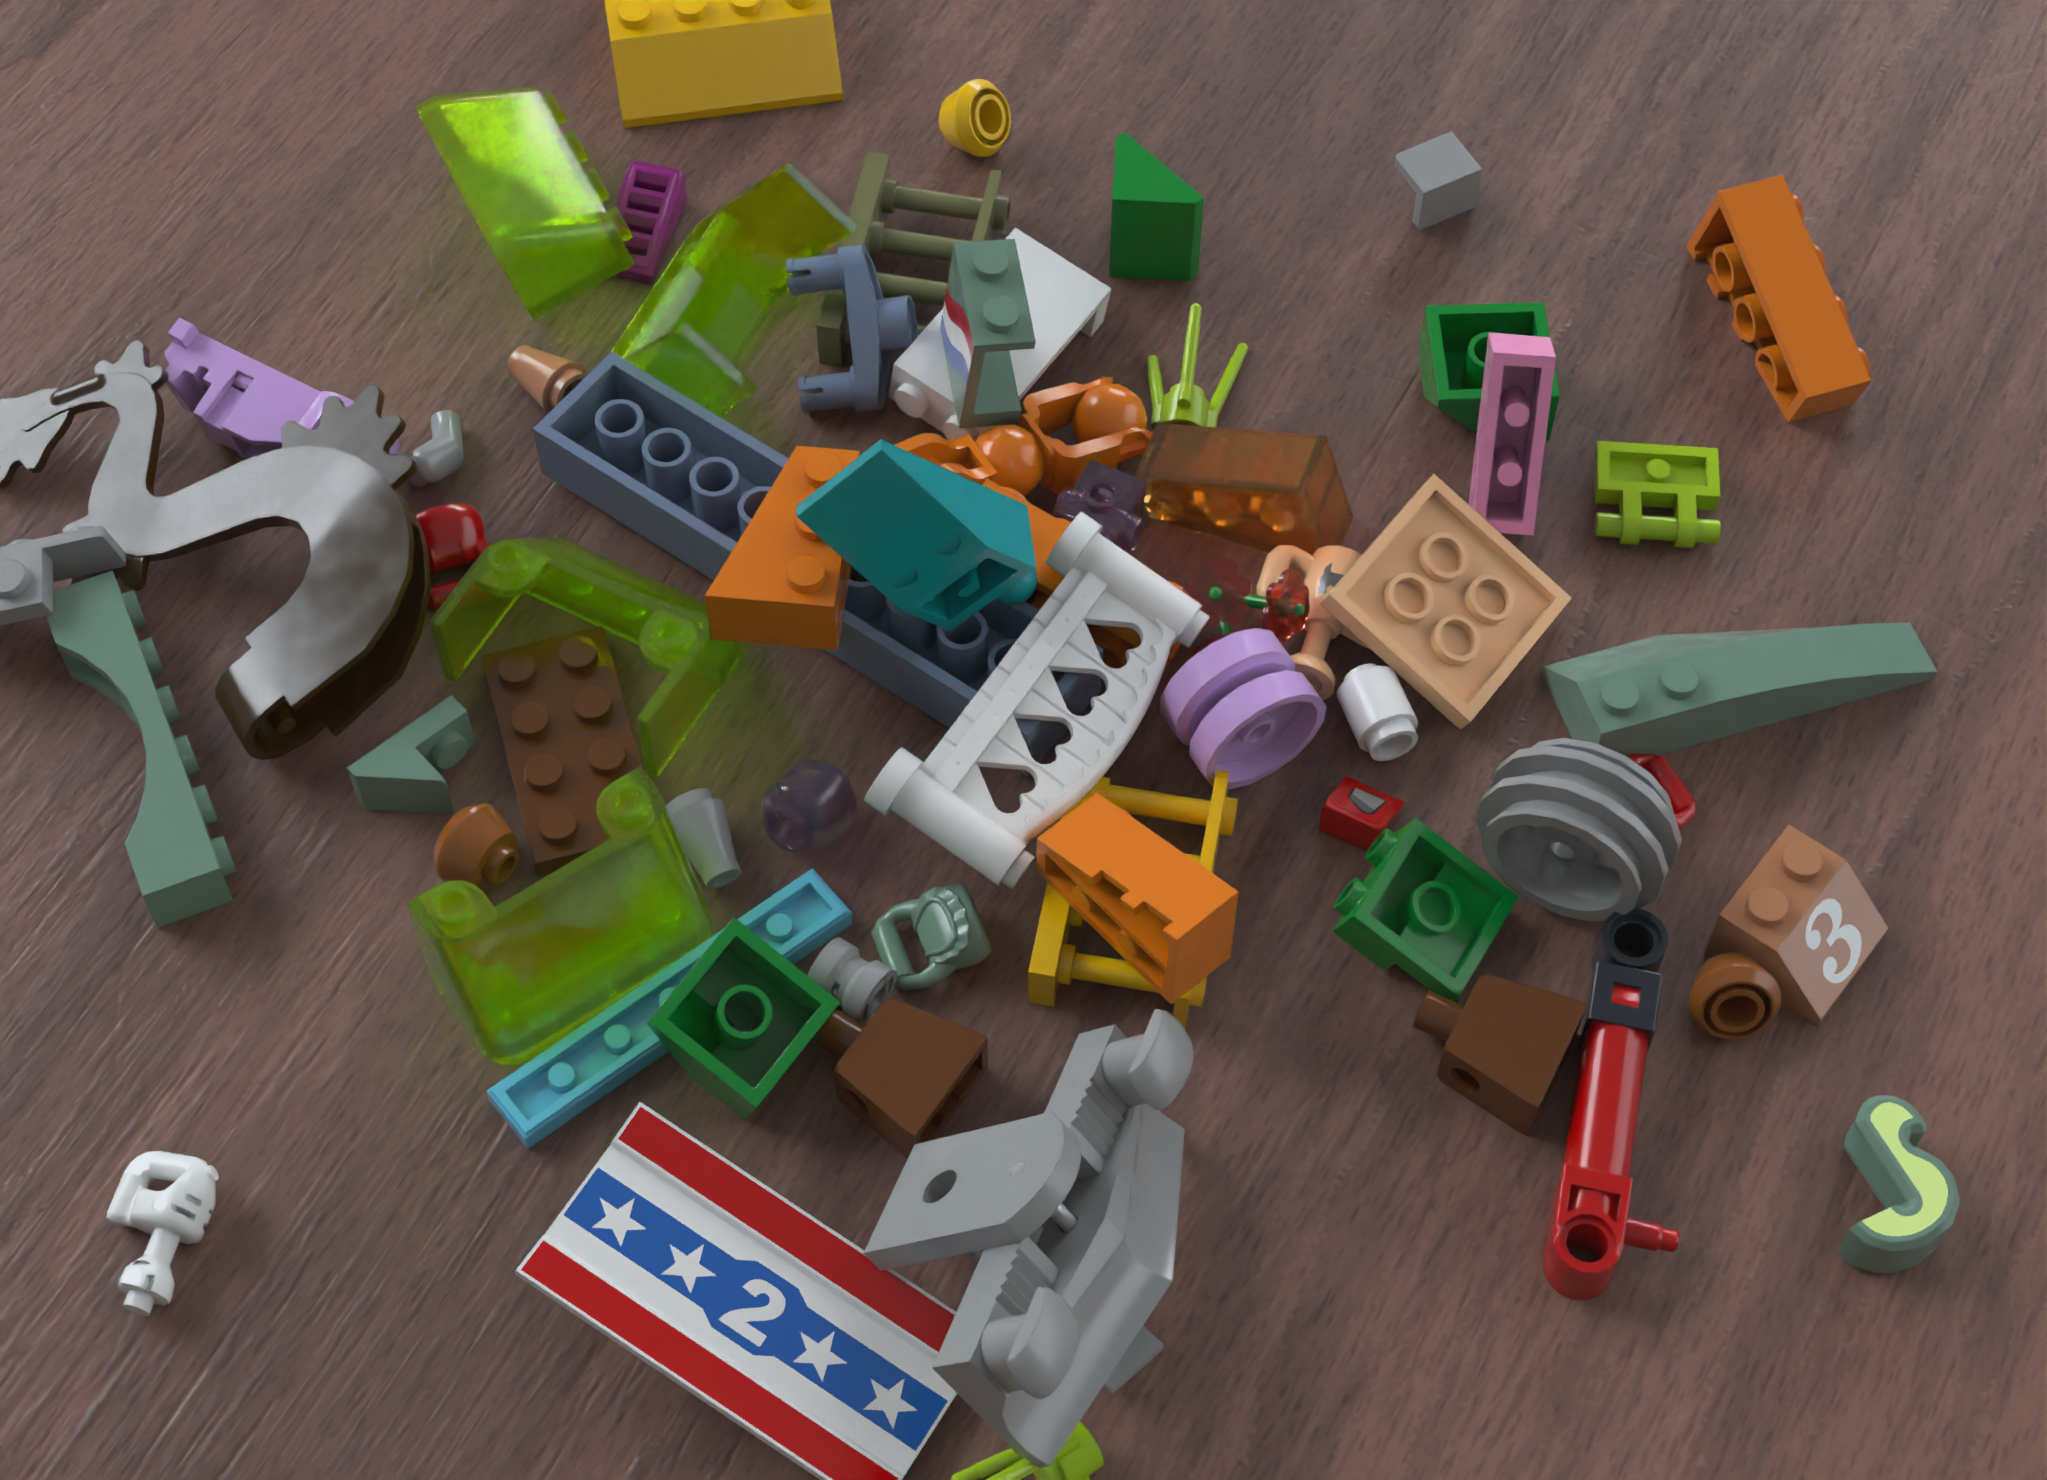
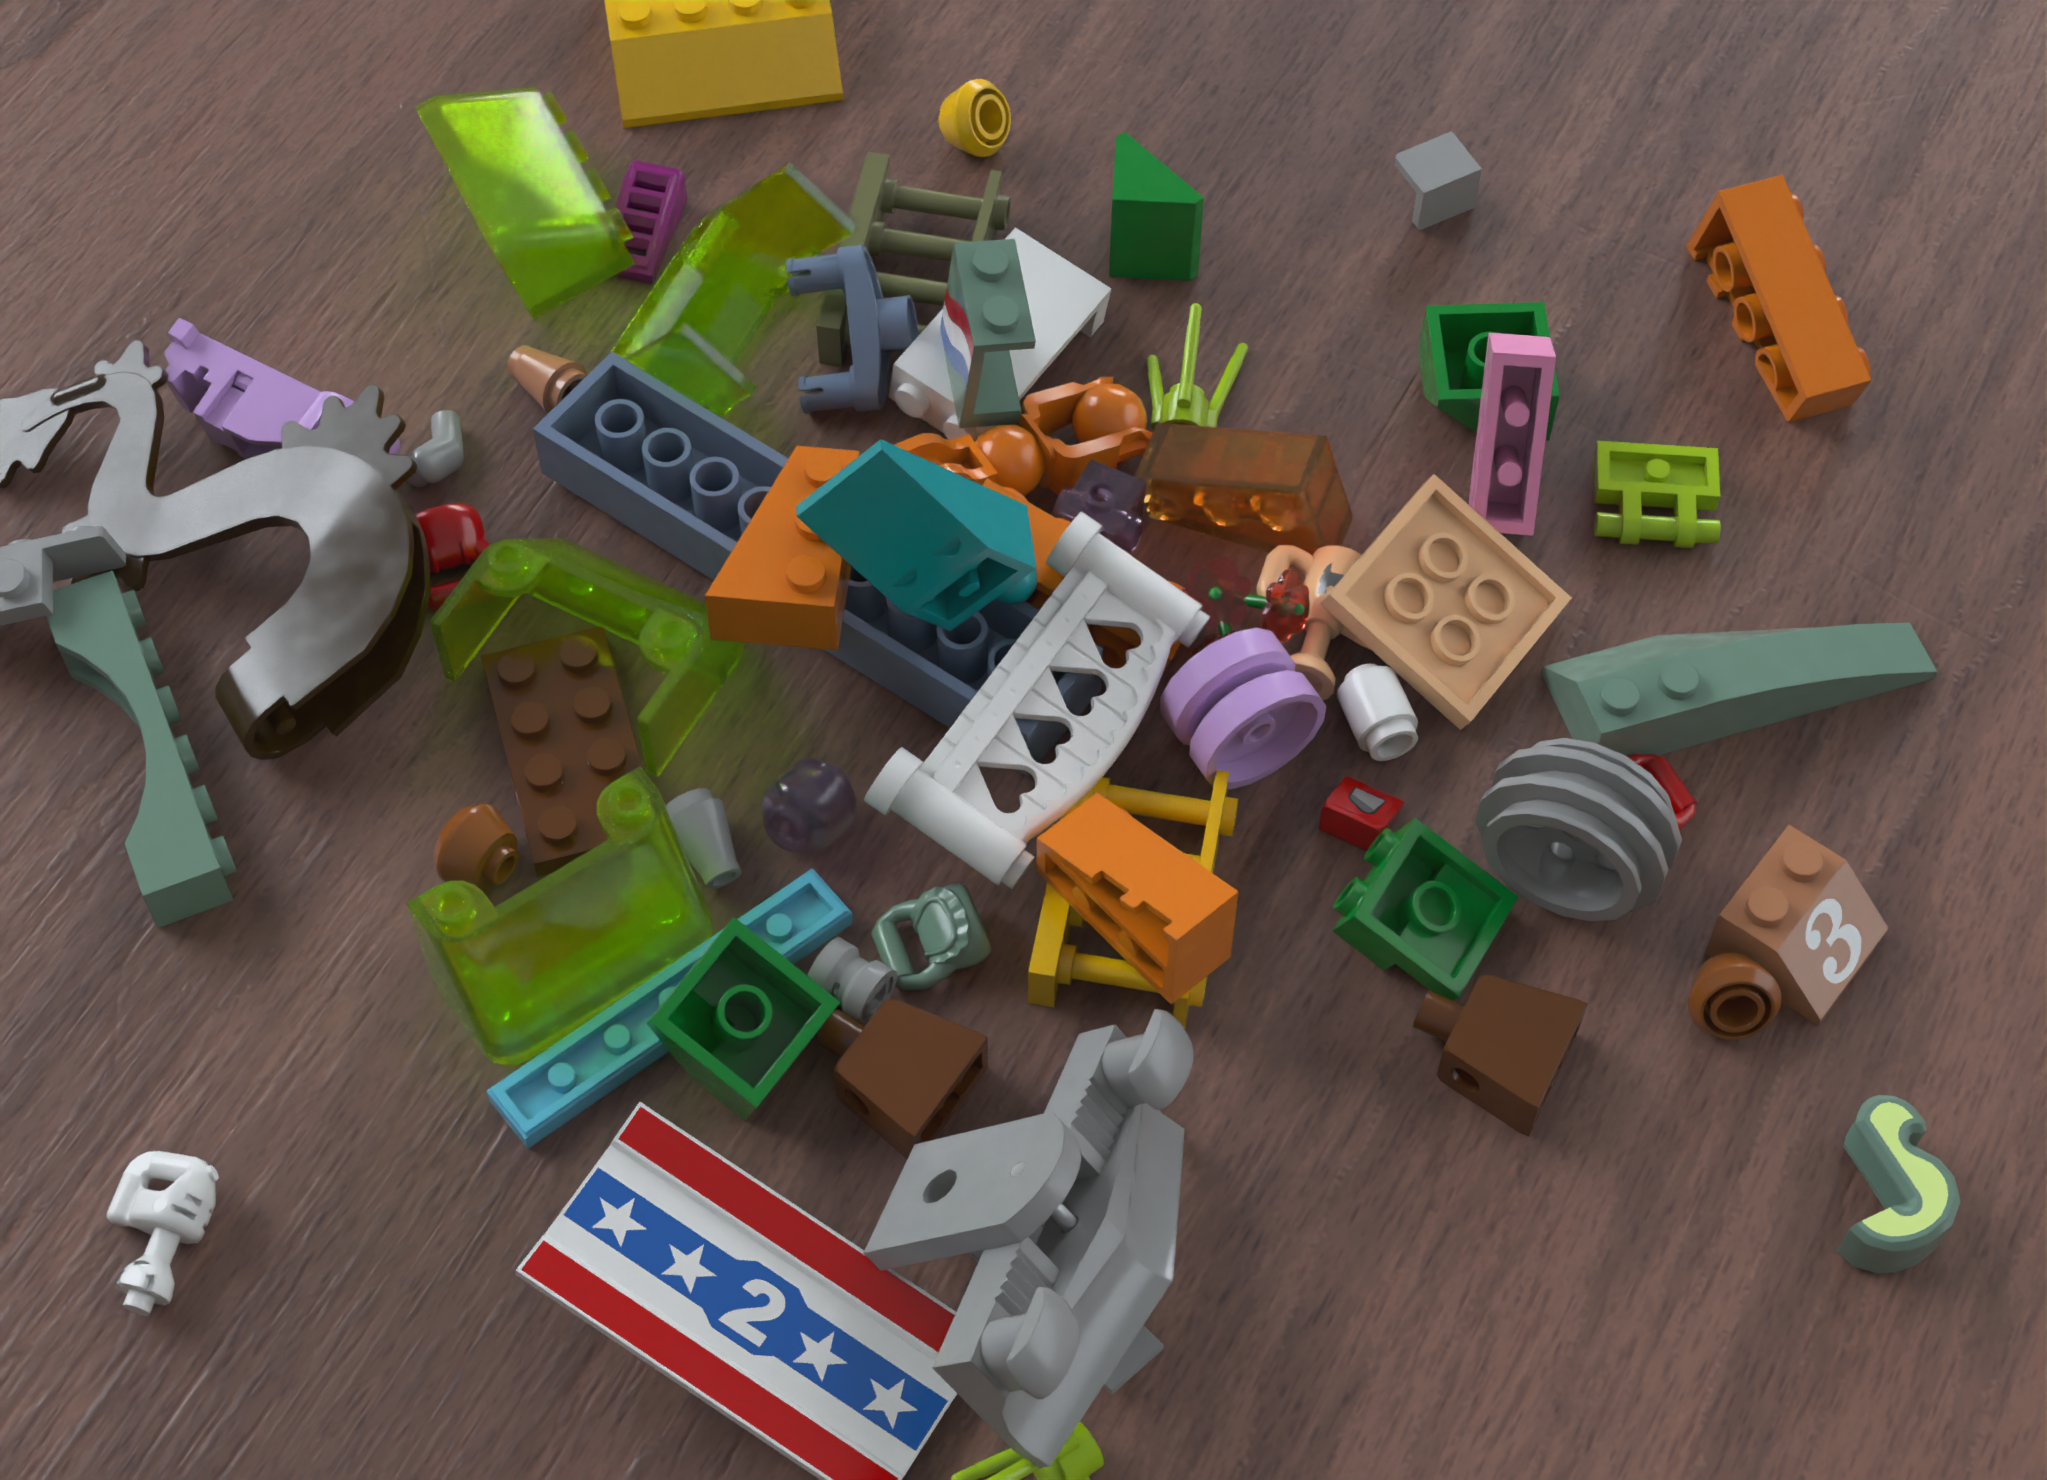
sand green slope [347,695,476,814] -> none
red piece [1543,908,1680,1300] -> none

